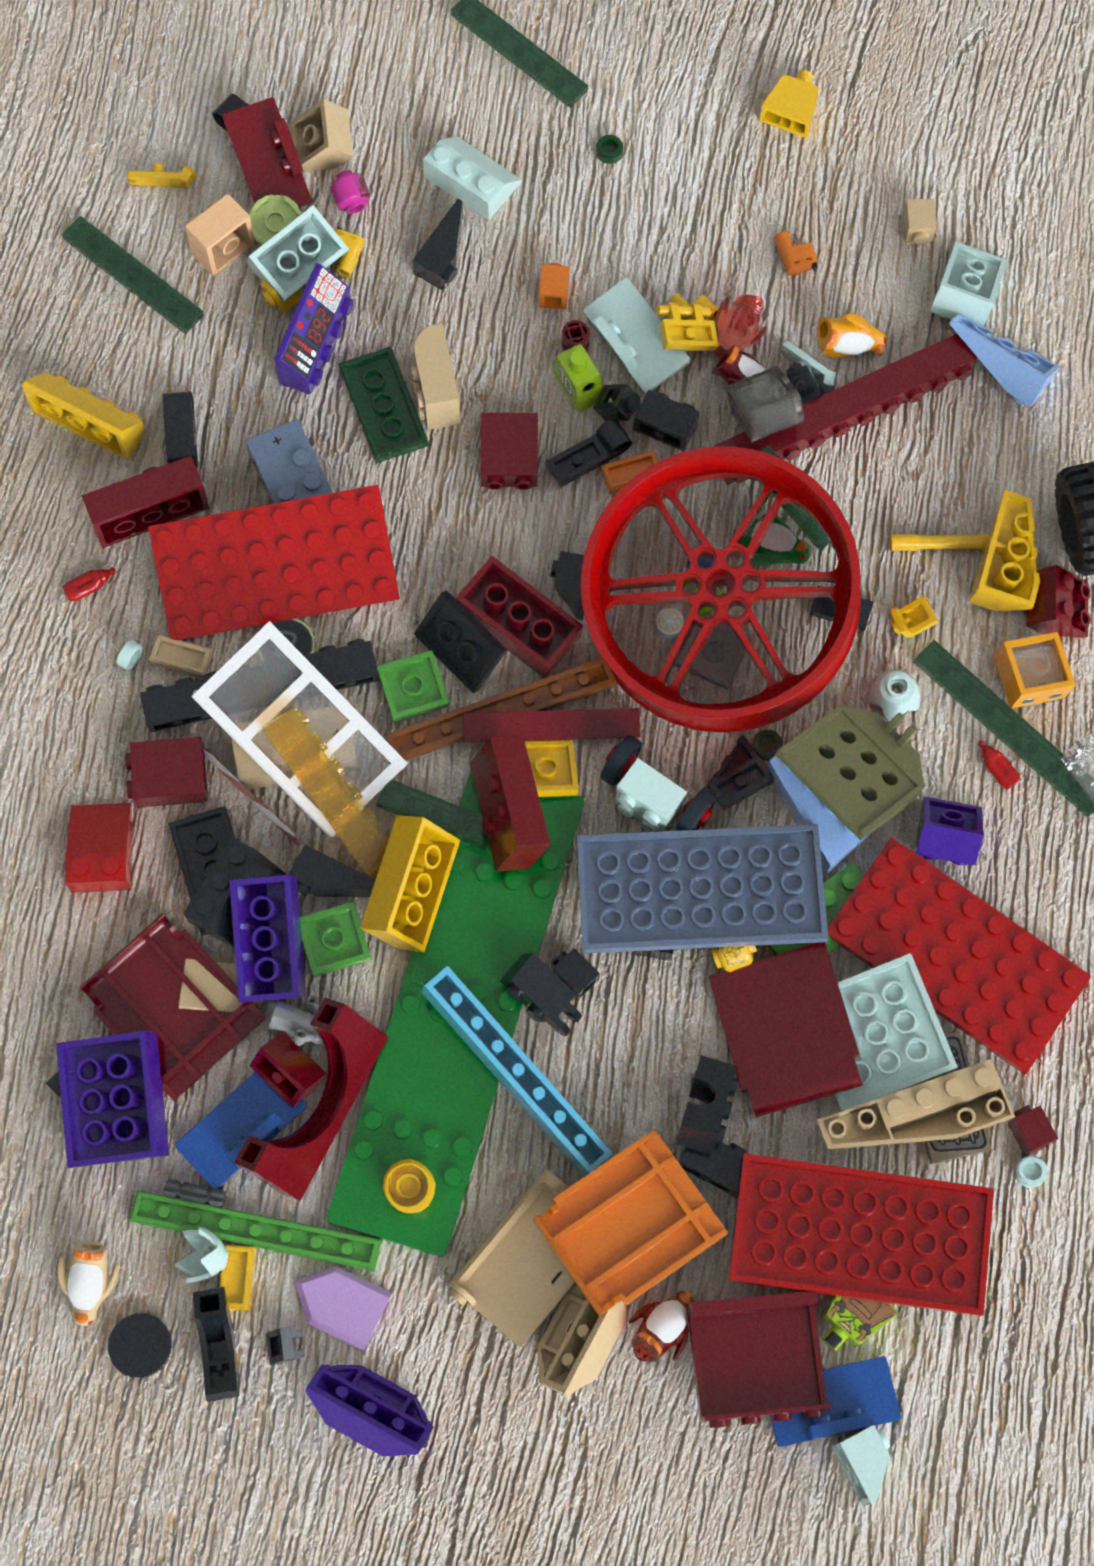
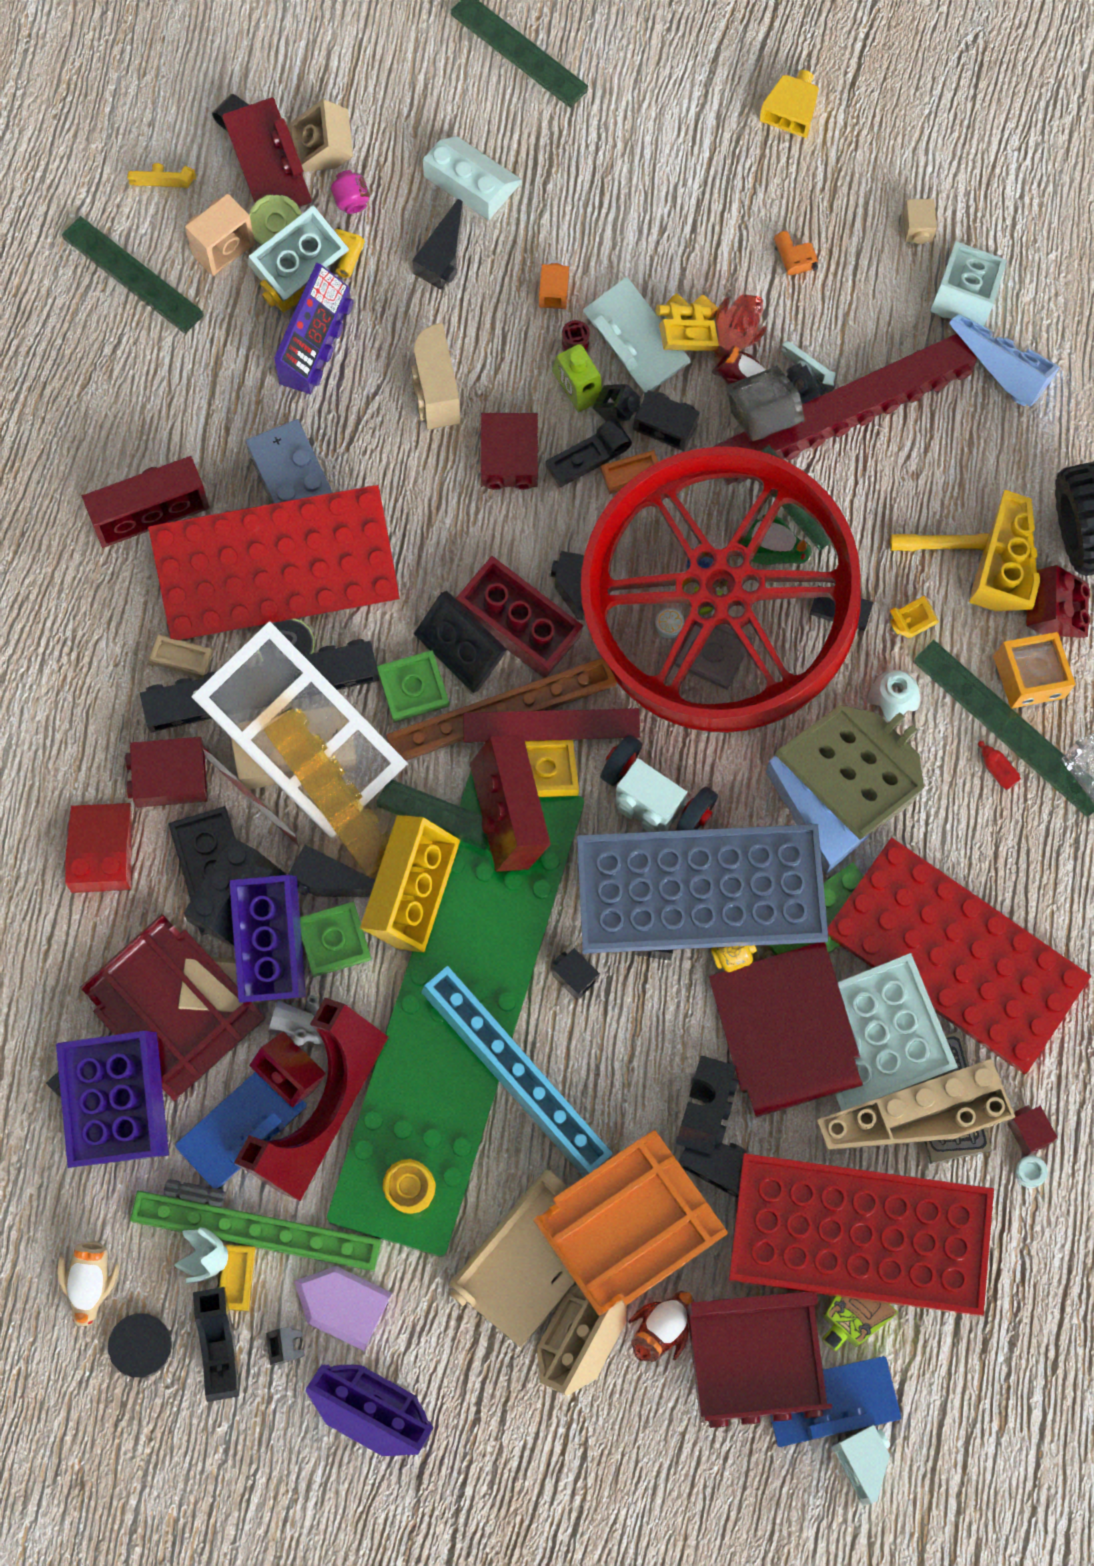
yellow slope [21,372,146,460] -> none
red piece [62,567,116,602] -> none
light aqua tile [116,640,143,670] -> none
black beam [163,391,198,468] -> none
dark green tile [338,346,429,464] -> none
black hinge [500,953,582,1037] -> none
dark green tile [596,135,623,164] -> none
black wing [708,735,774,811] -> none
tile [752,730,783,761] -> none
light orange animal [817,313,887,359] -> none
dark purple slope [916,796,984,866] -> none

